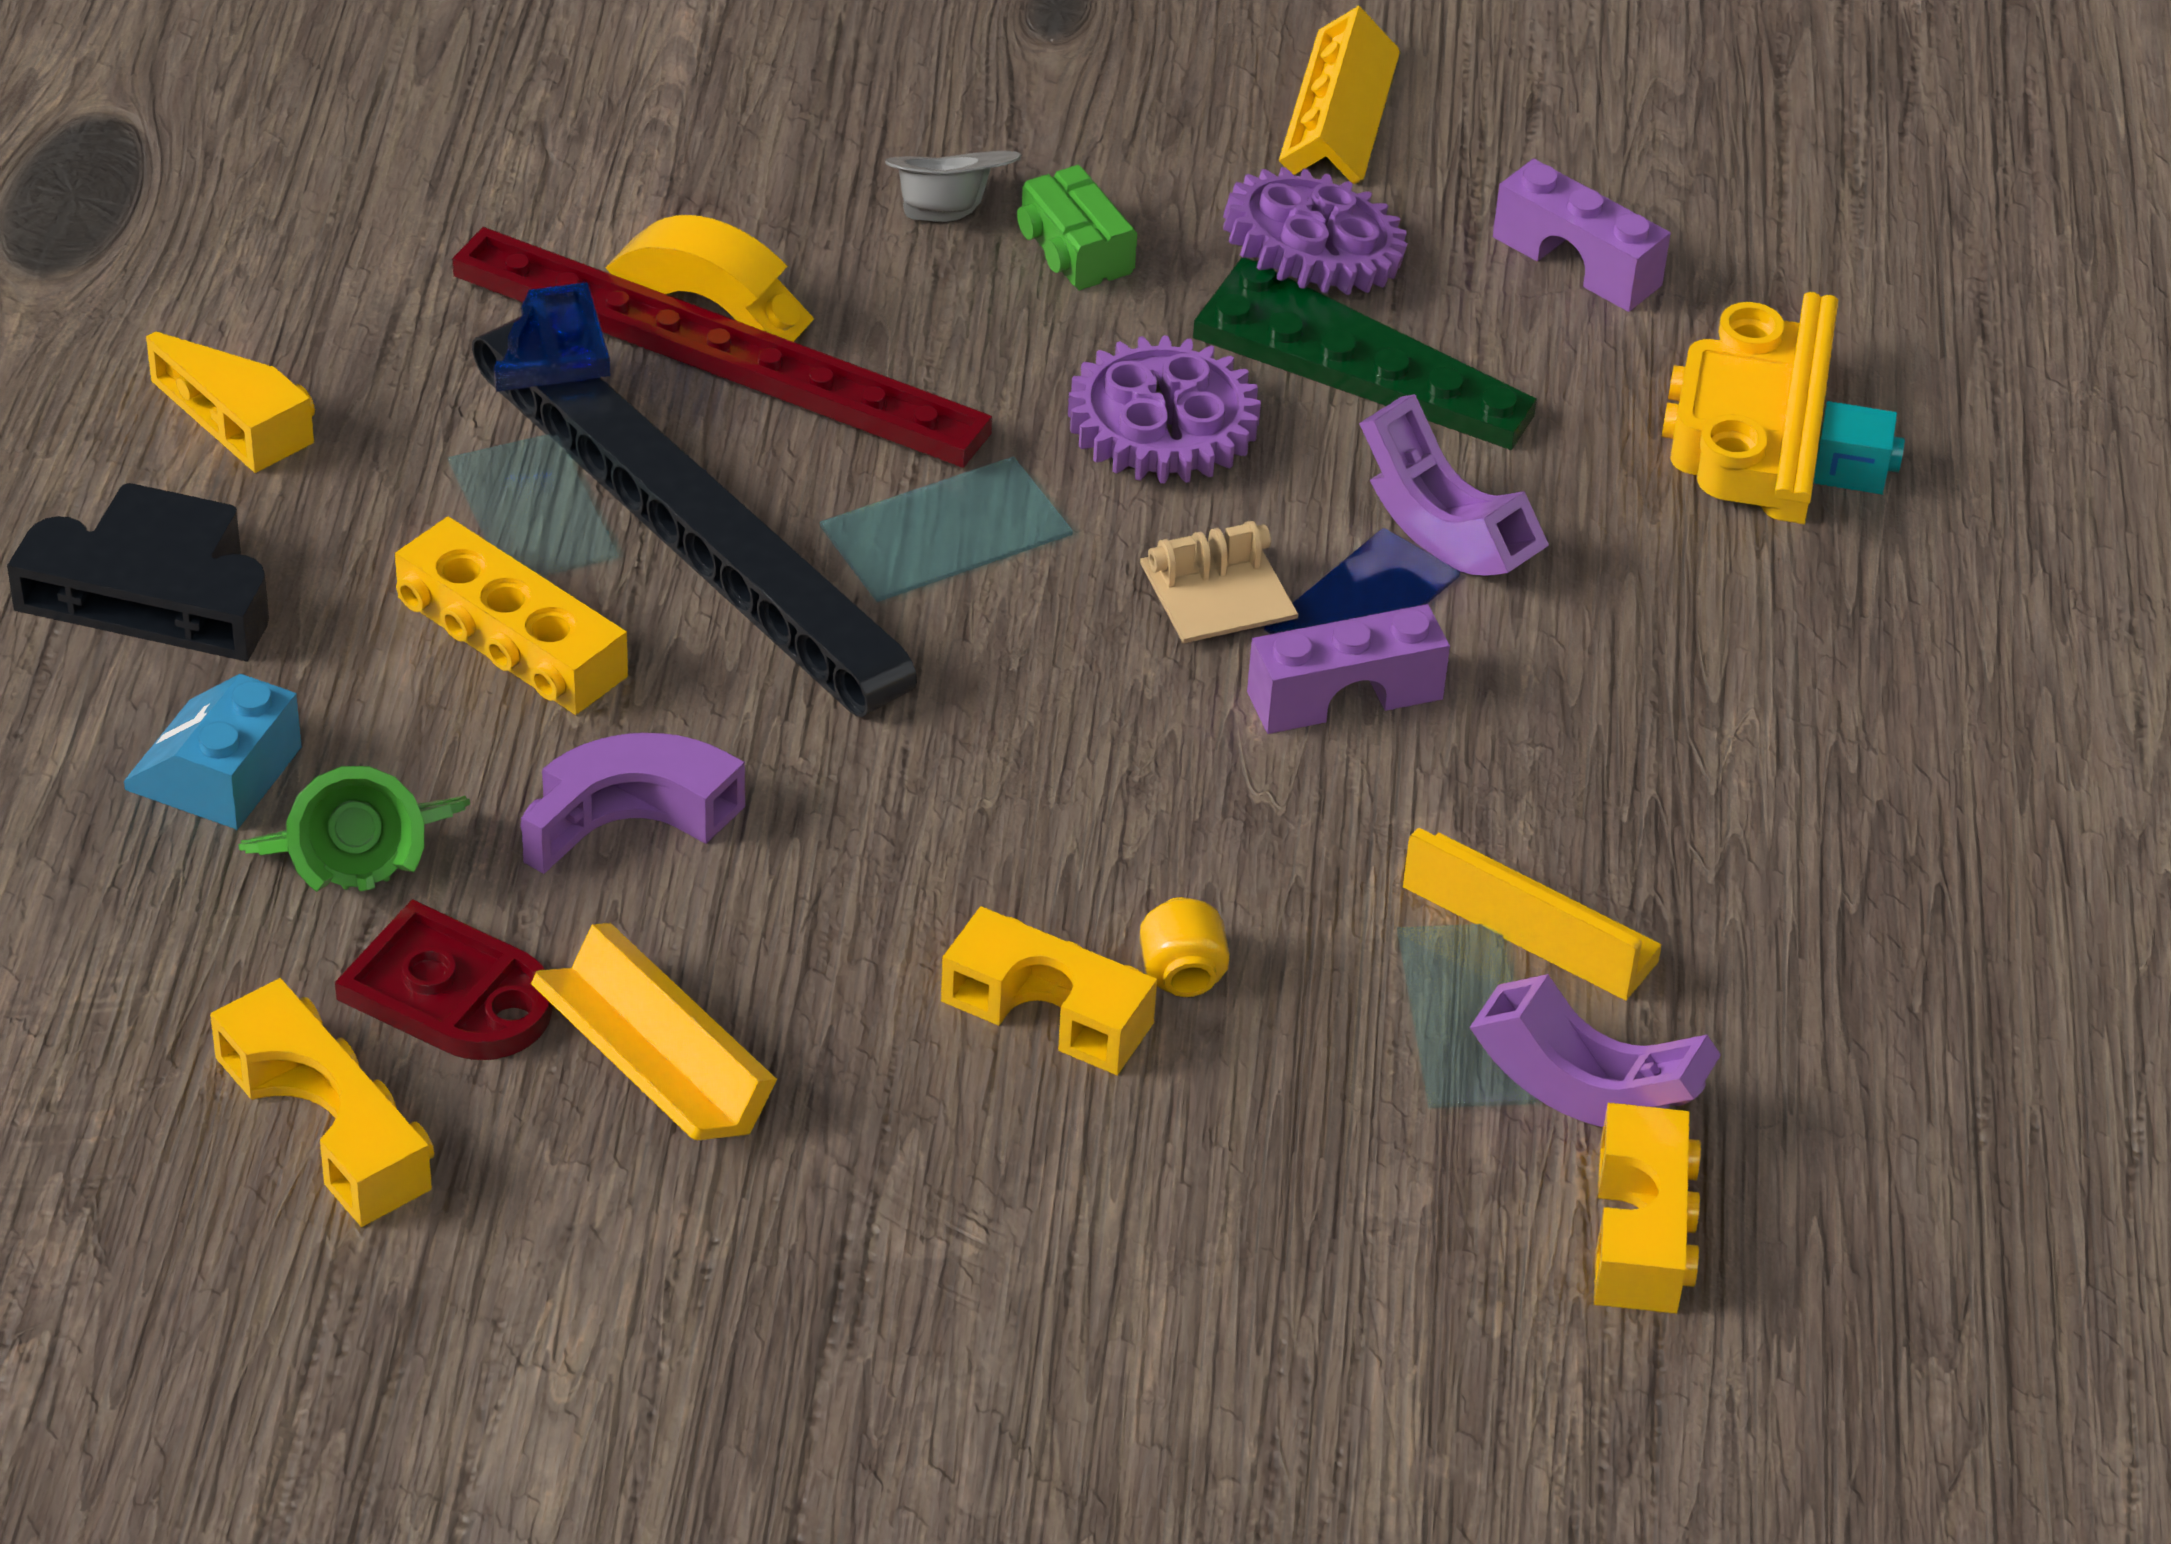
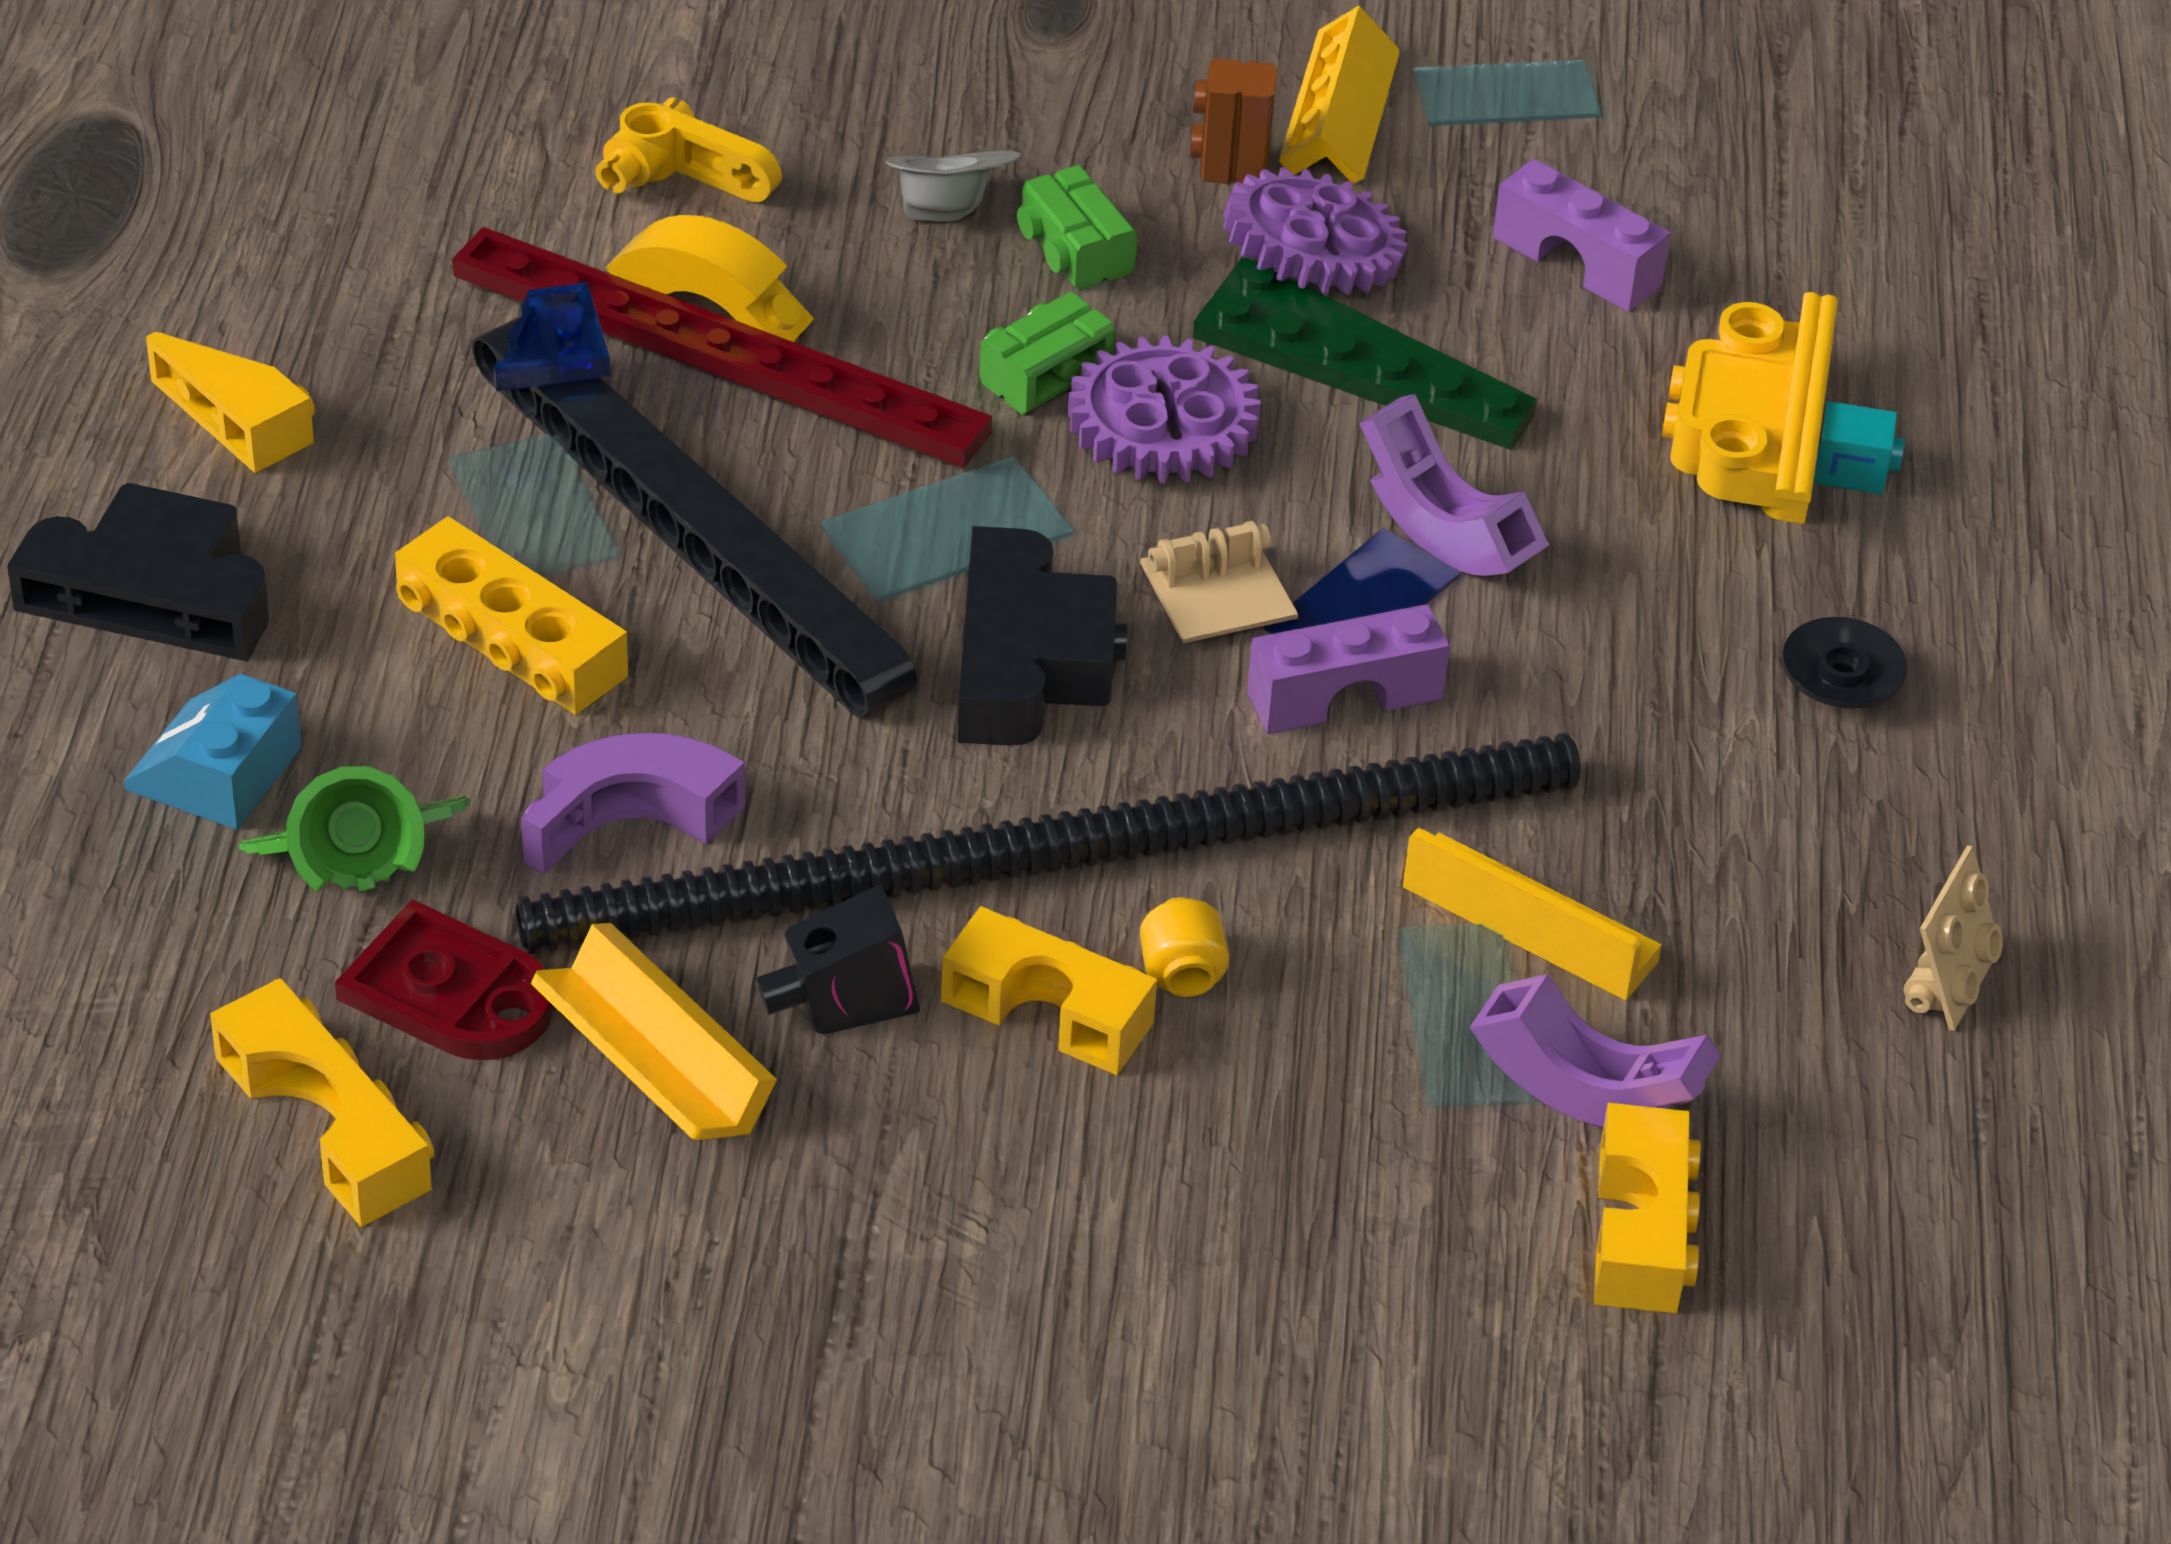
none -> black piece [516,733,1581,955]
none -> yellow piece [595,97,782,202]
none -> black torso [756,884,920,1035]
none -> black brick [957,526,1127,746]
none -> bright green brick [979,291,1115,415]
none -> dark orange brick [1190,58,1277,184]
none -> clear light blue piece [1413,60,1601,126]
none -> black dish [1782,617,1907,708]
none -> tan hinge [1903,845,2003,1031]

